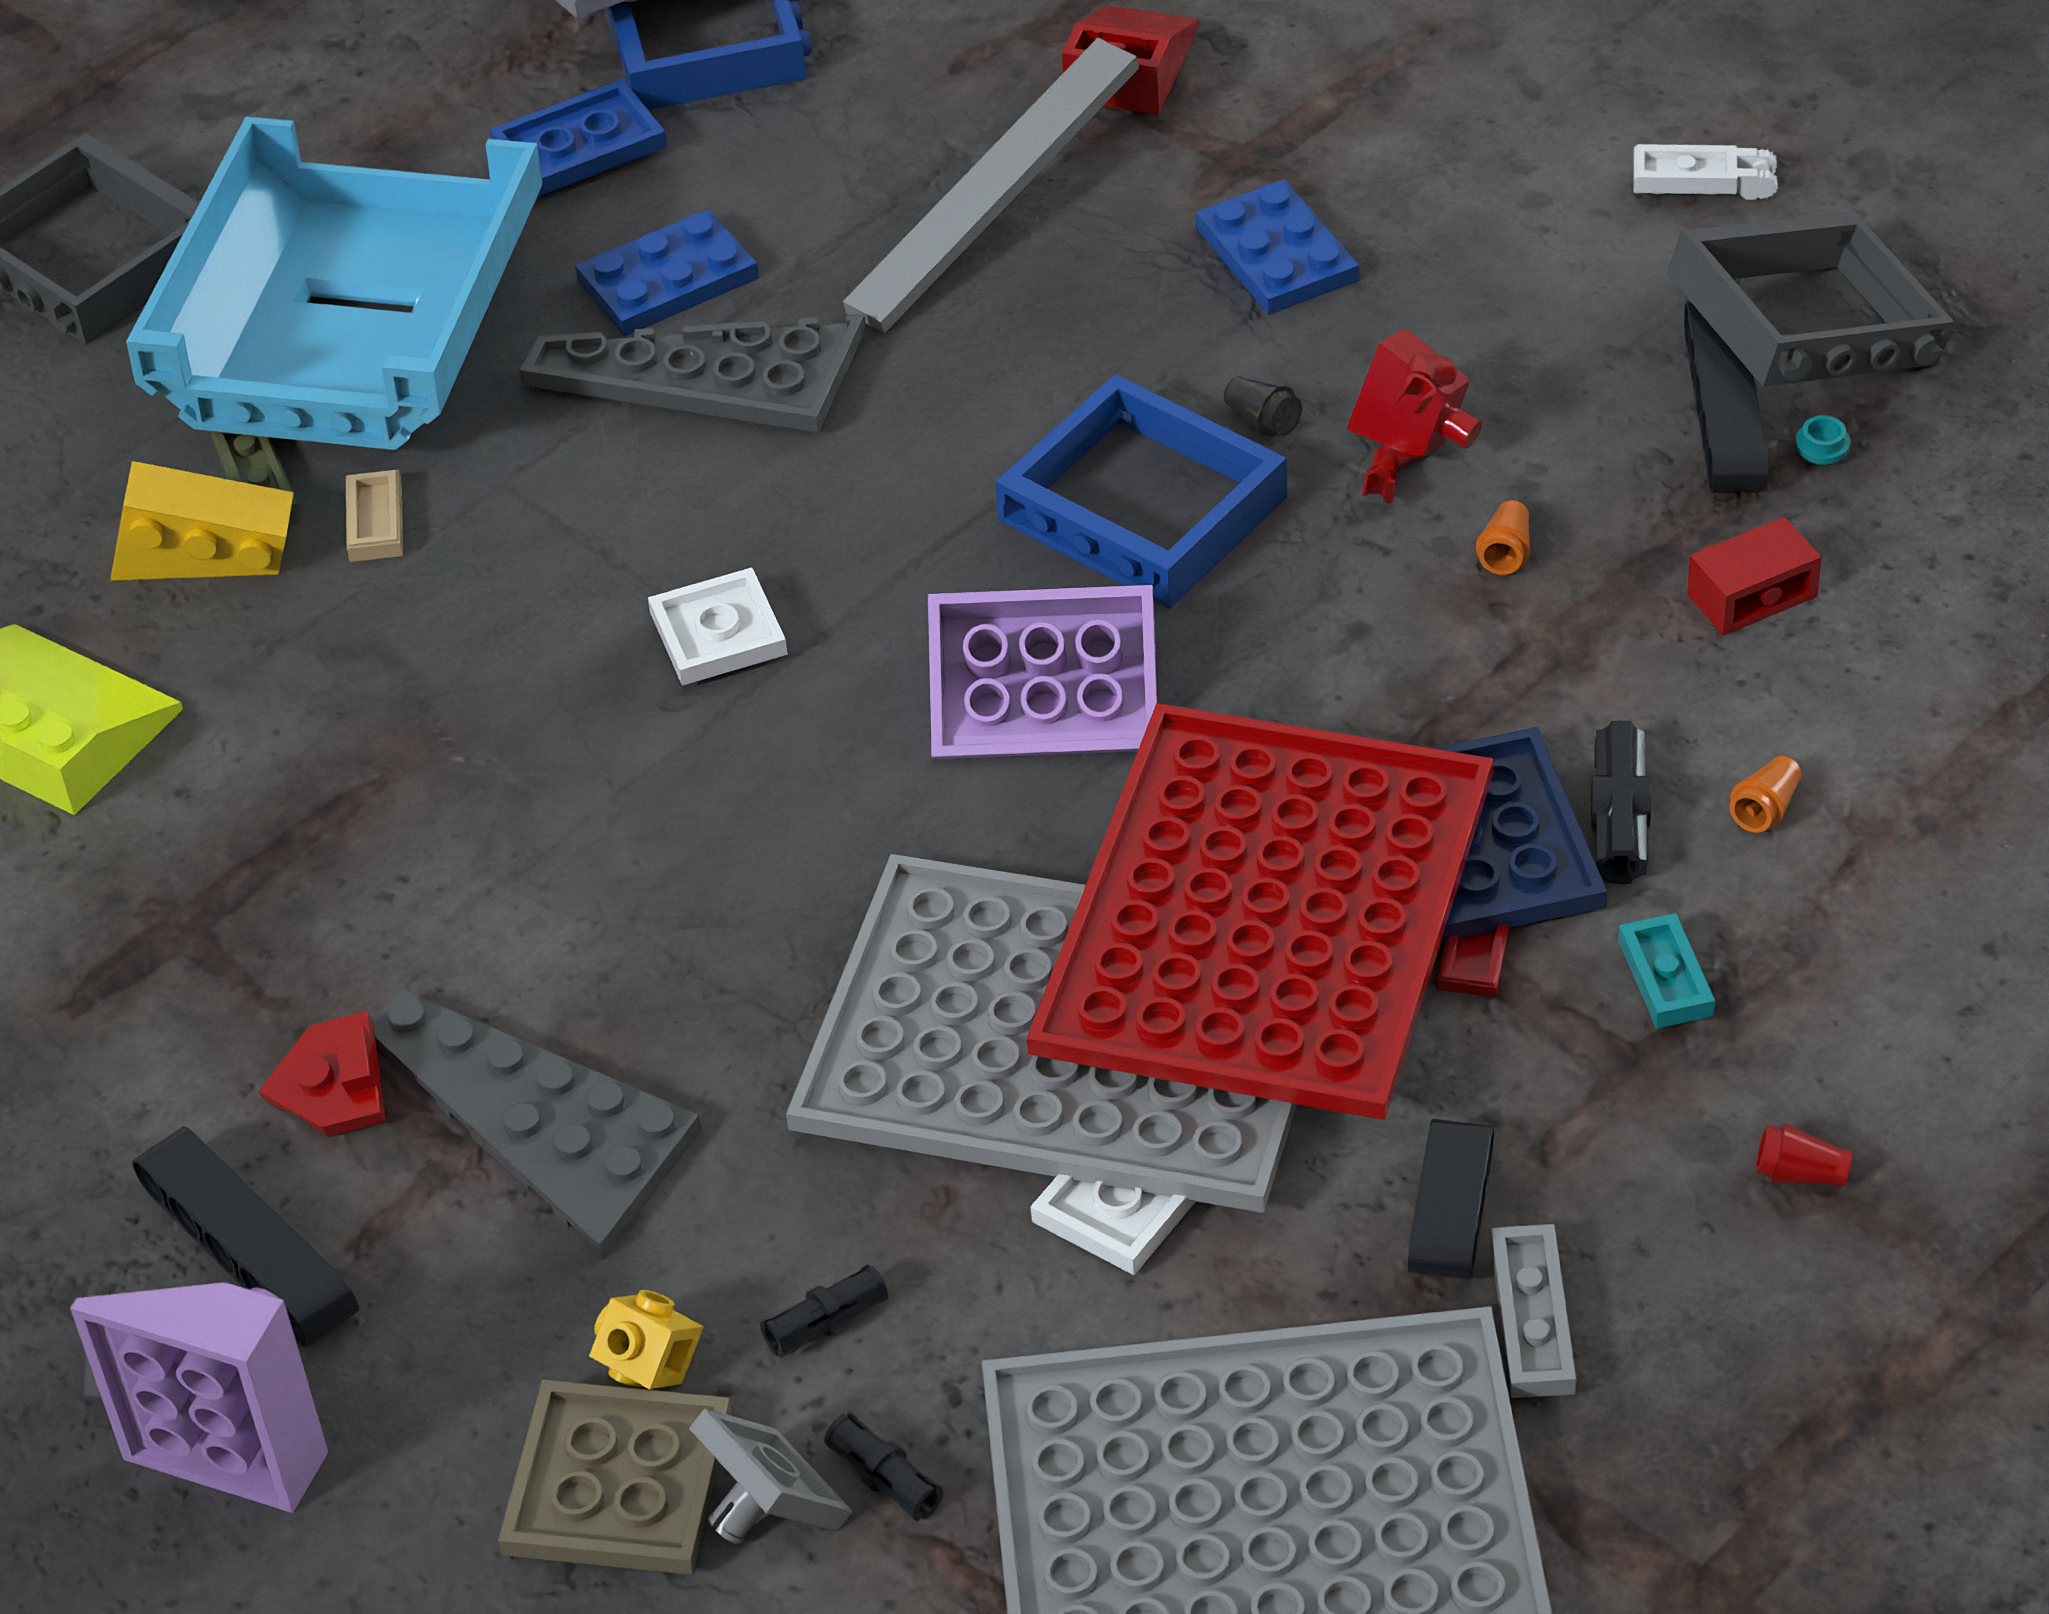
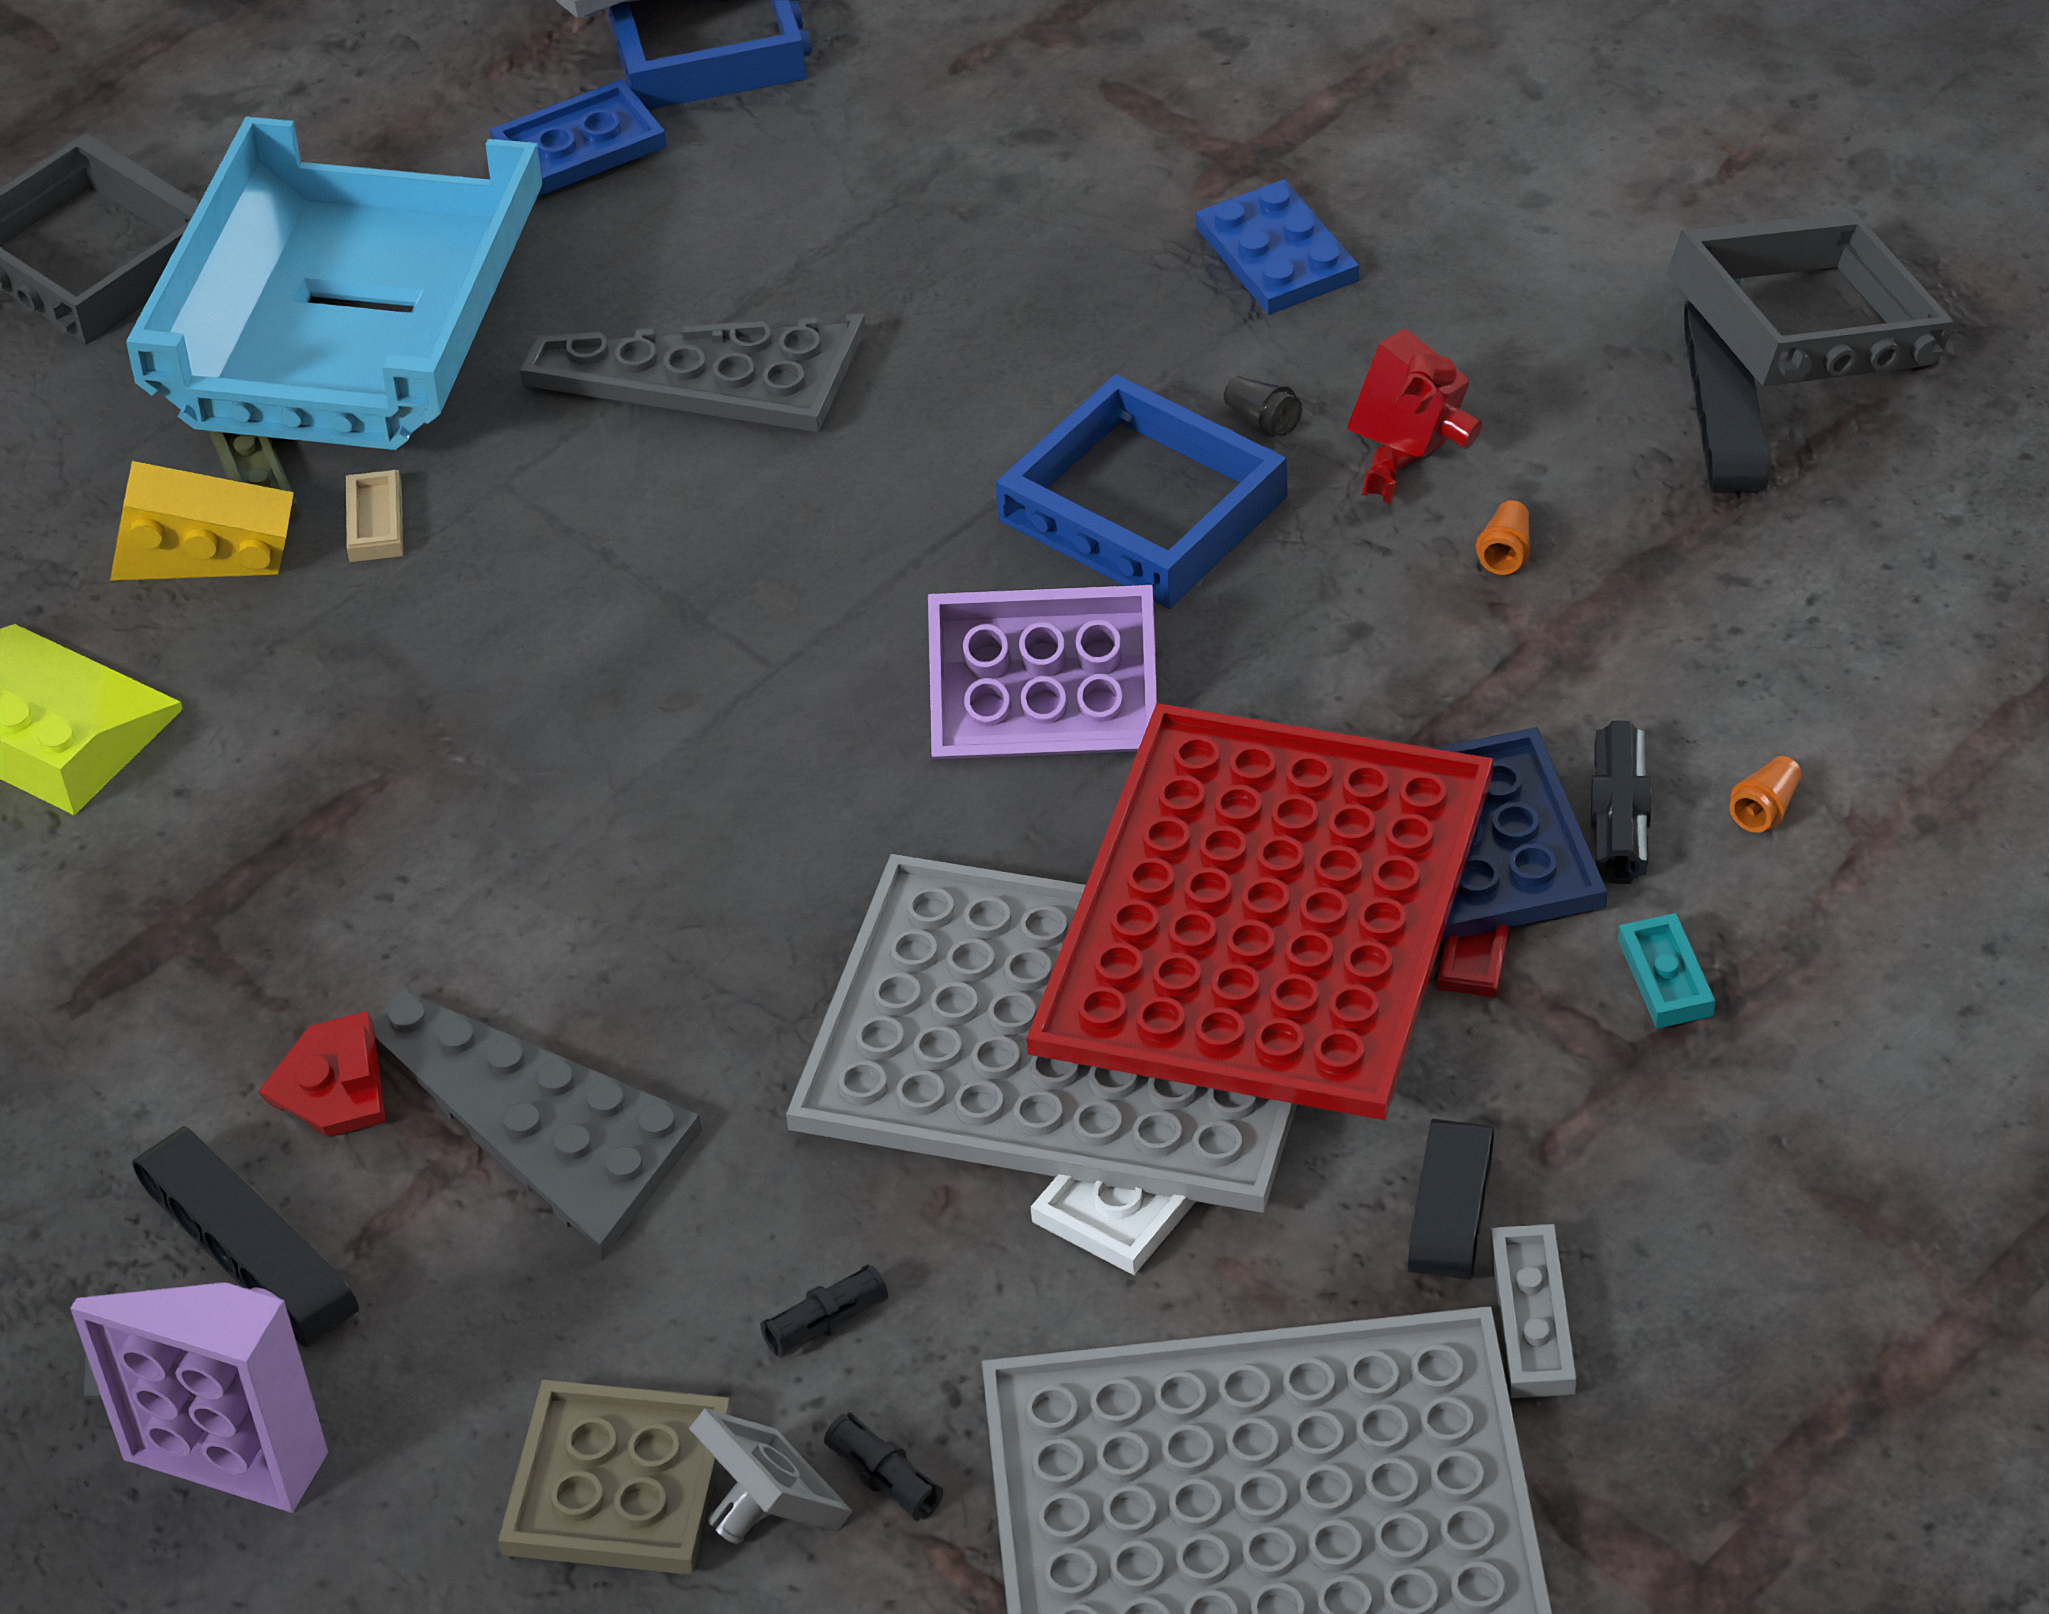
blue plate [575,209,759,336] -> none
yellow brick [589,1290,704,1389] -> none
white plate [648,567,788,686] -> none
light grey tile [843,38,1139,334] -> none
red slope [1062,5,1199,114] -> none
white hinge [1633,144,1778,200] -> none
red brick [1687,517,1822,636] -> none
red cone [1755,1122,1852,1187] -> none
teal plate [1795,415,1850,465] -> none

